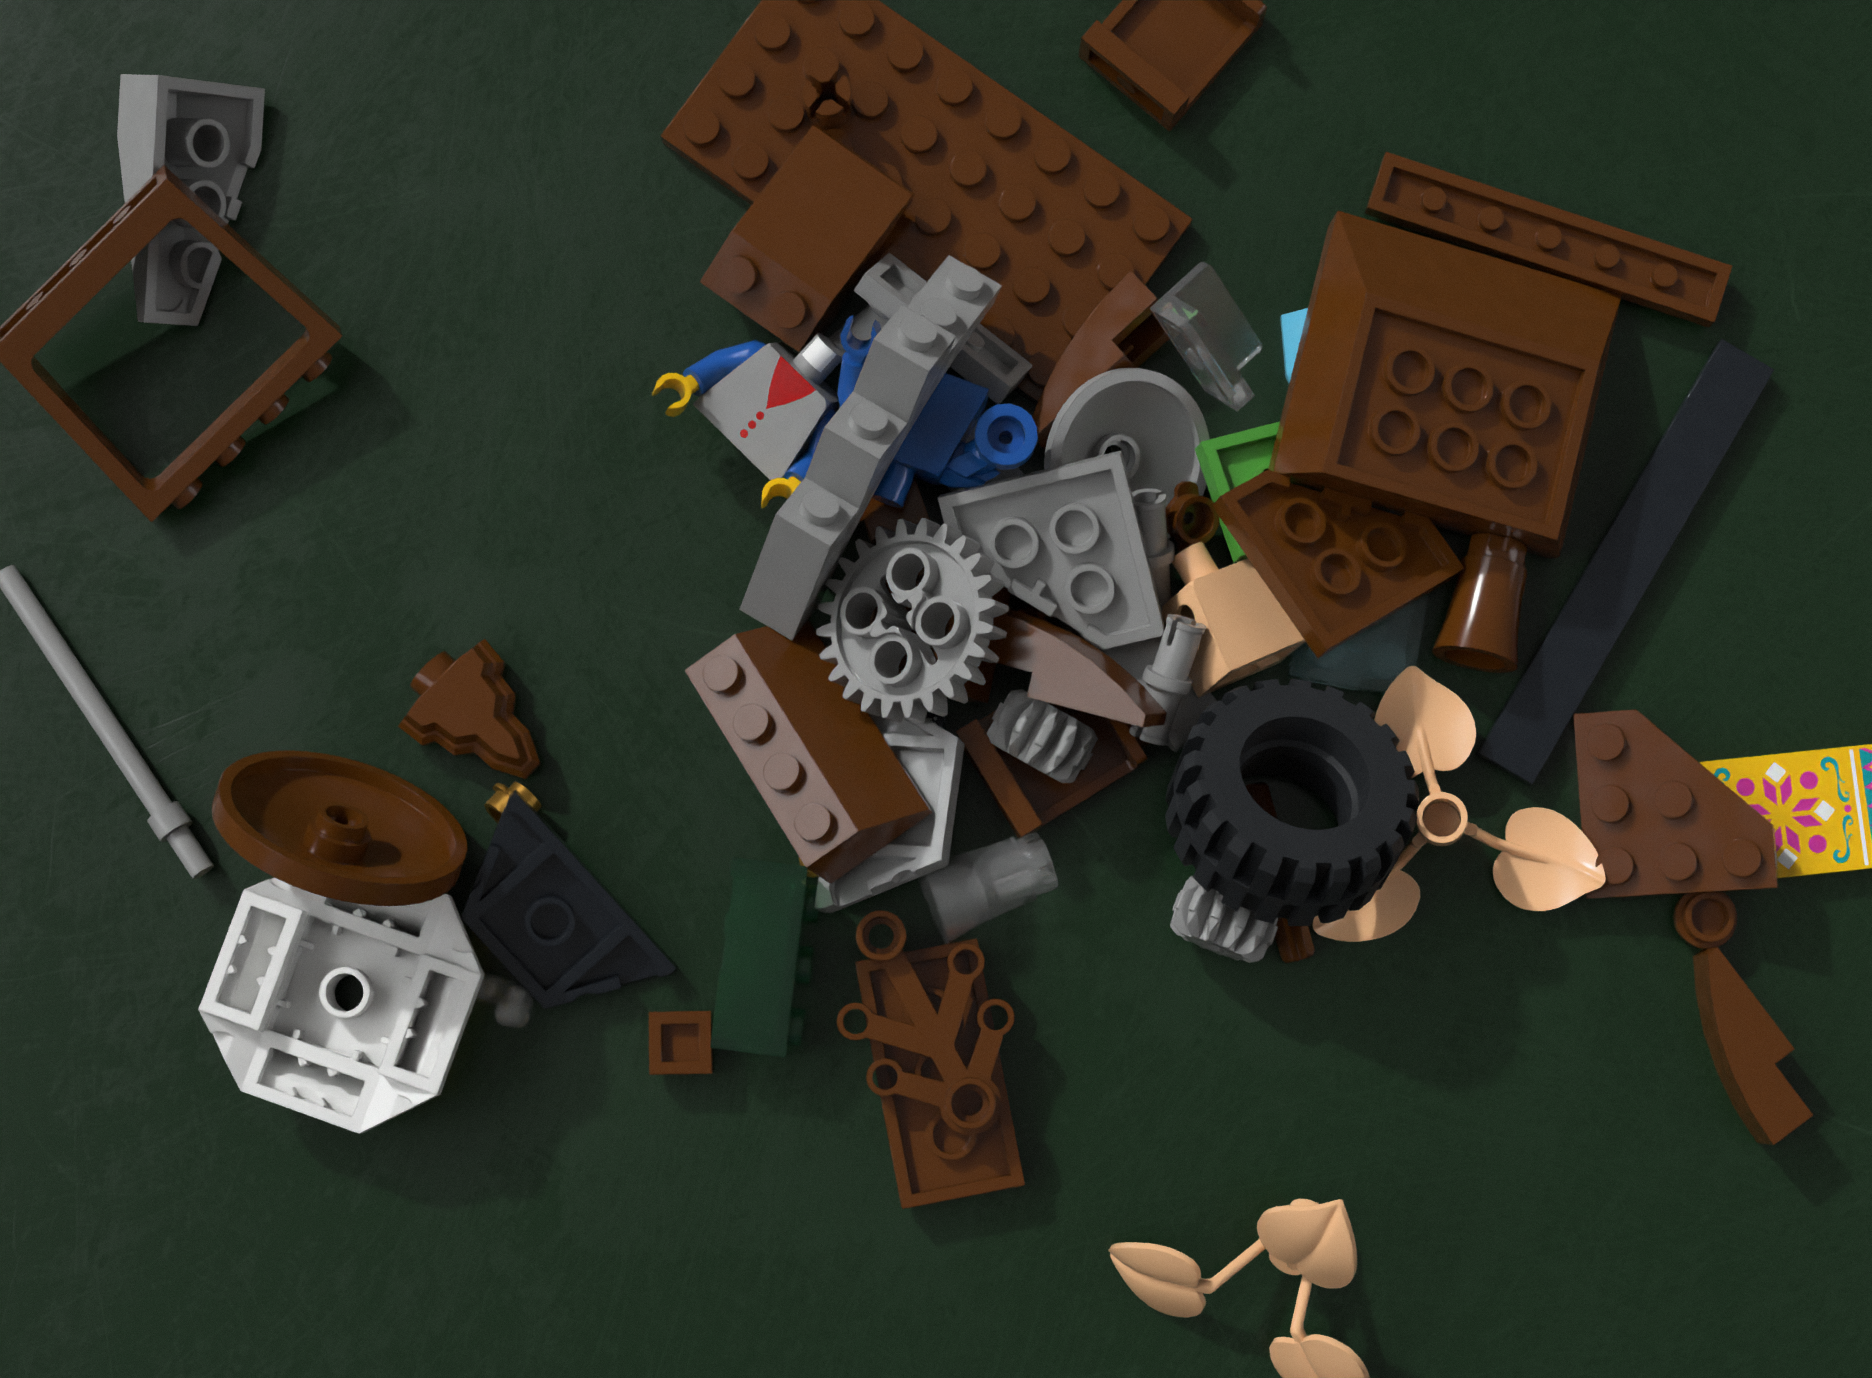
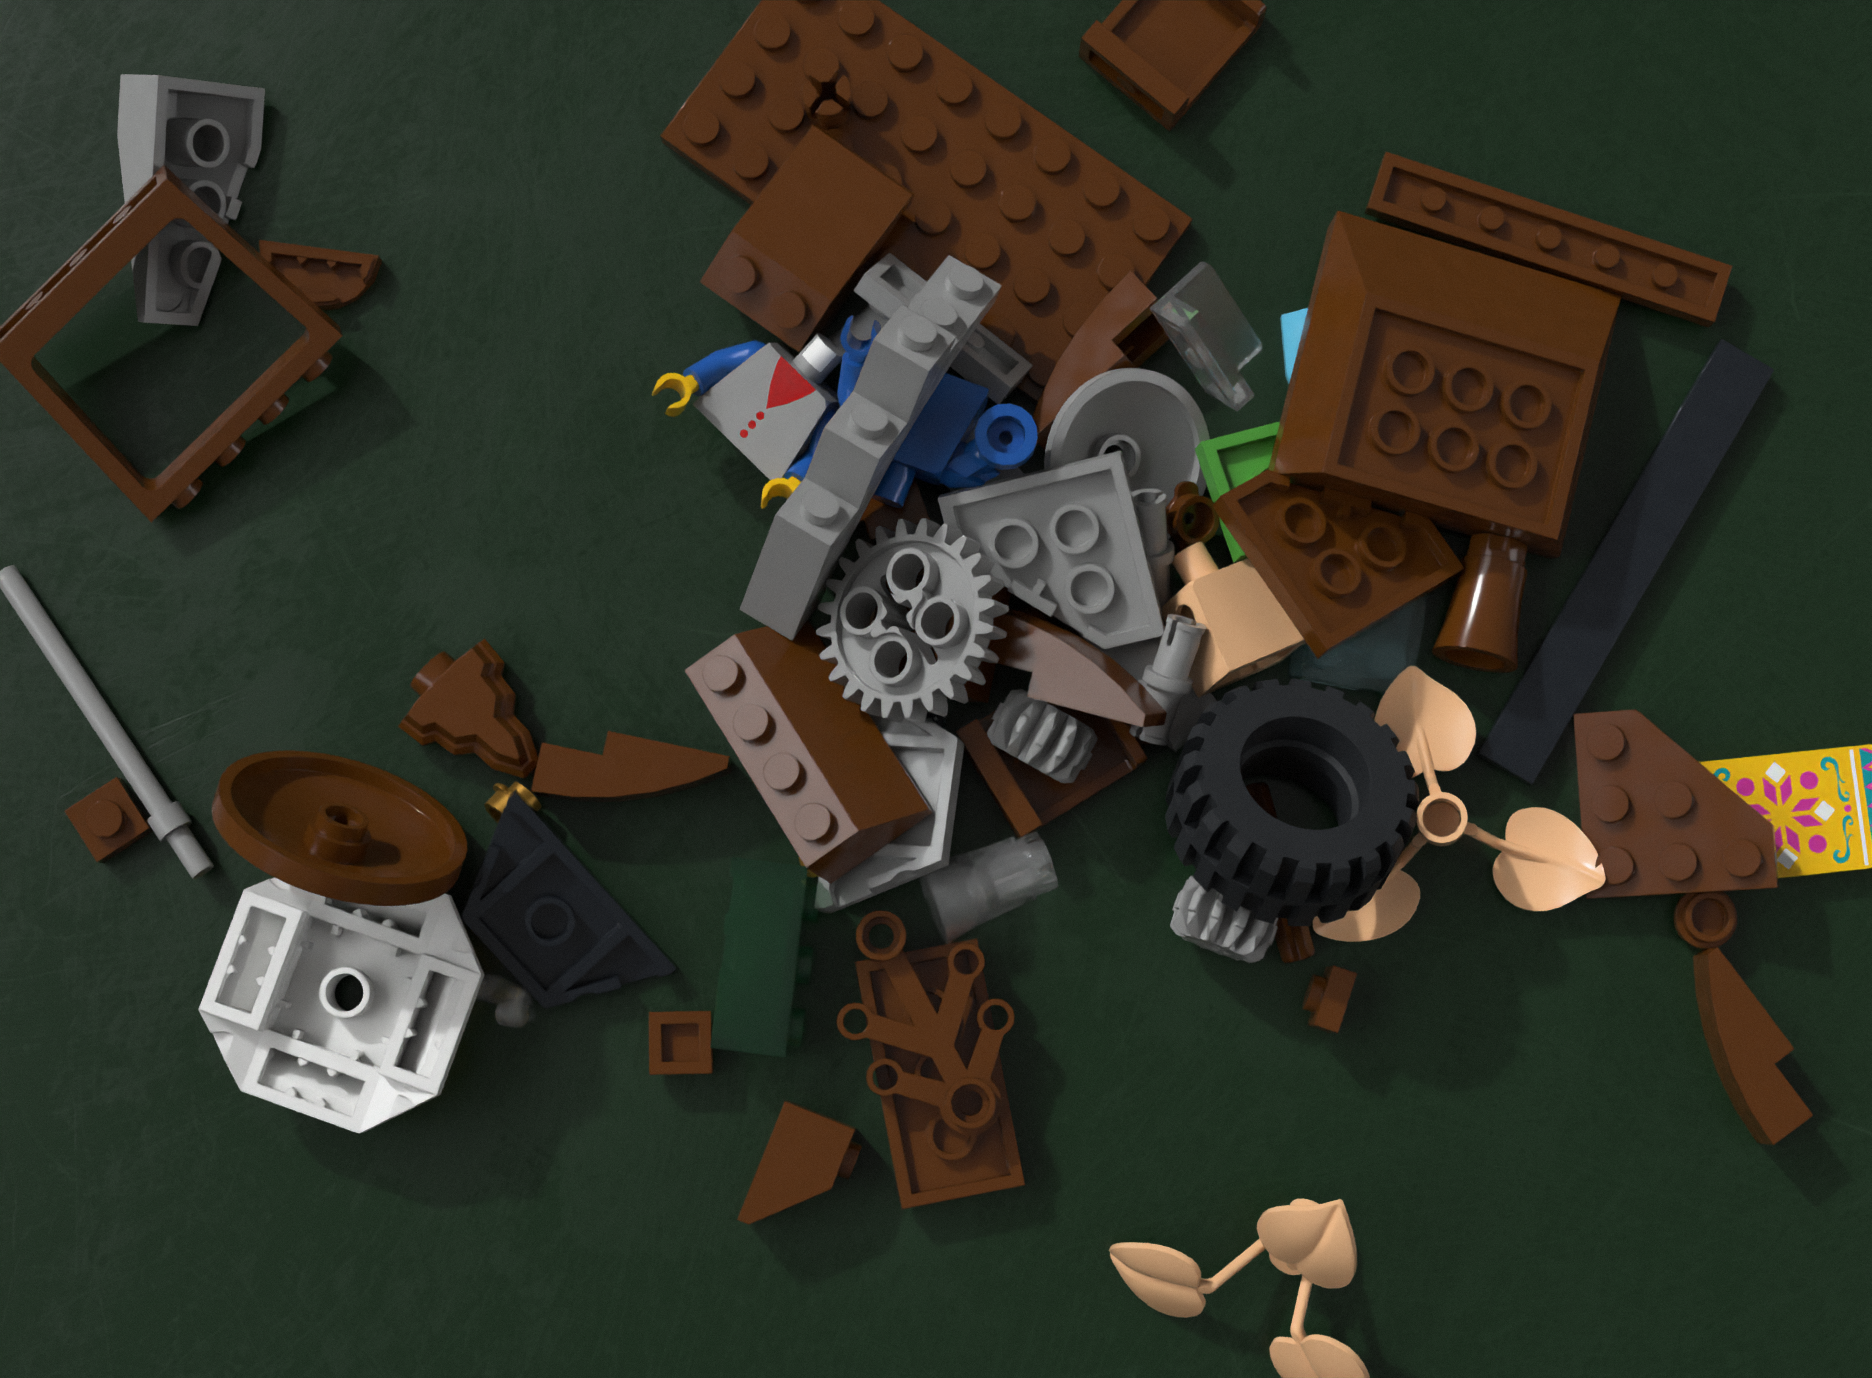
none -> reddish brown plate [65,777,153,863]
none -> reddish brown tile [259,240,382,311]
none -> reddish brown slope [531,731,733,802]
none -> reddish brown slope [737,1100,863,1224]
none -> reddish brown plate [1302,965,1357,1033]

